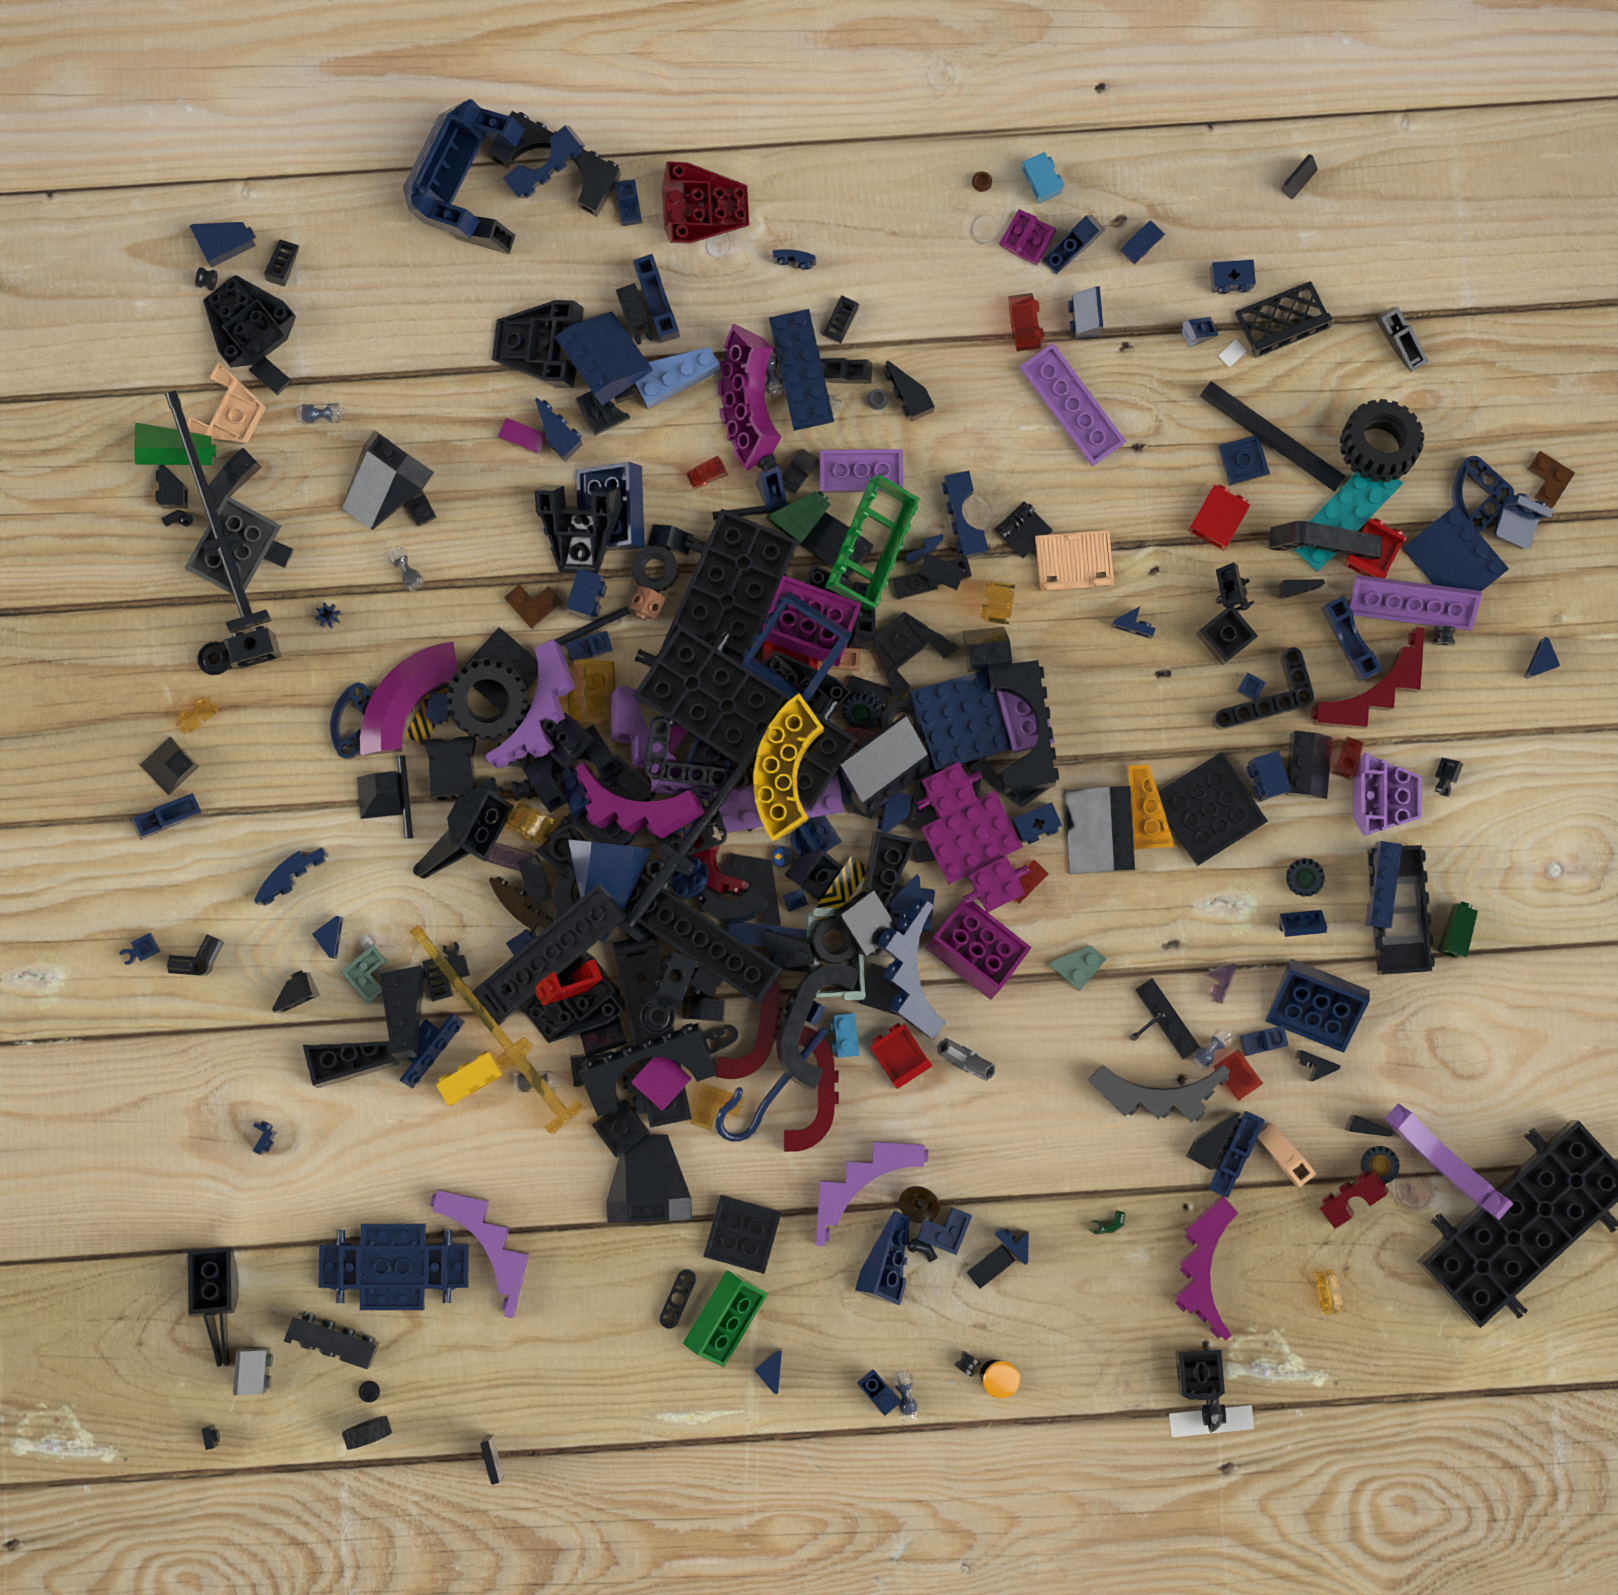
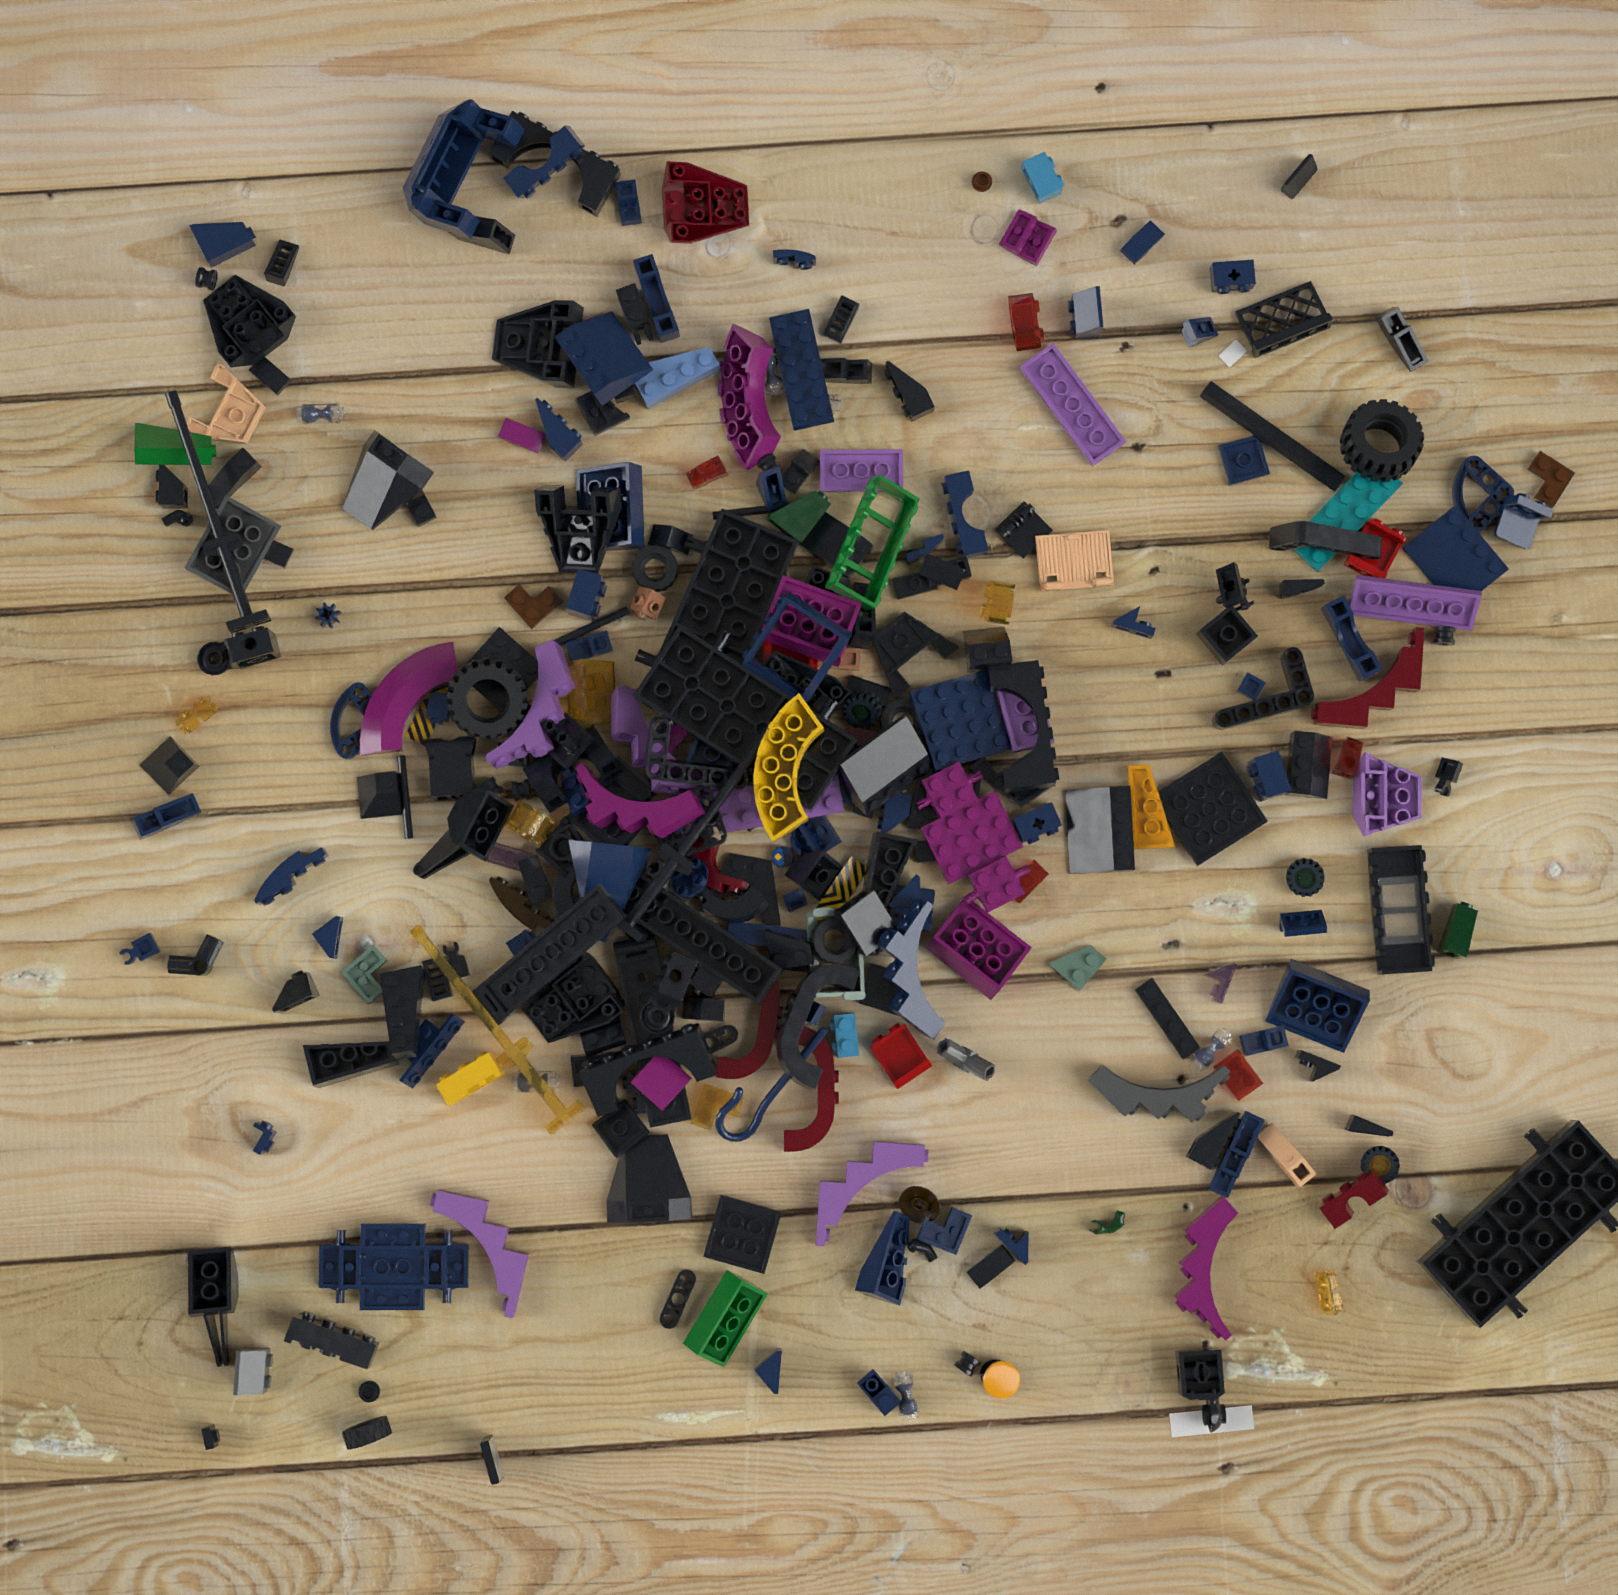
clear piece [387,546,424,592] -> none
red panel [535,959,603,1006] -> none
dark grey plate [868,389,888,410] -> none
dark blue slope [1043,215,1106,274] -> none
black hinge [1130,1010,1166,1041] -> none
red panel [1188,484,1251,551] -> none
dark blue arch [1365,841,1402,929] -> none
medium lavender arch [1384,1103,1513,1220] -> none
dark blue slope [1524,637,1560,679] -> none

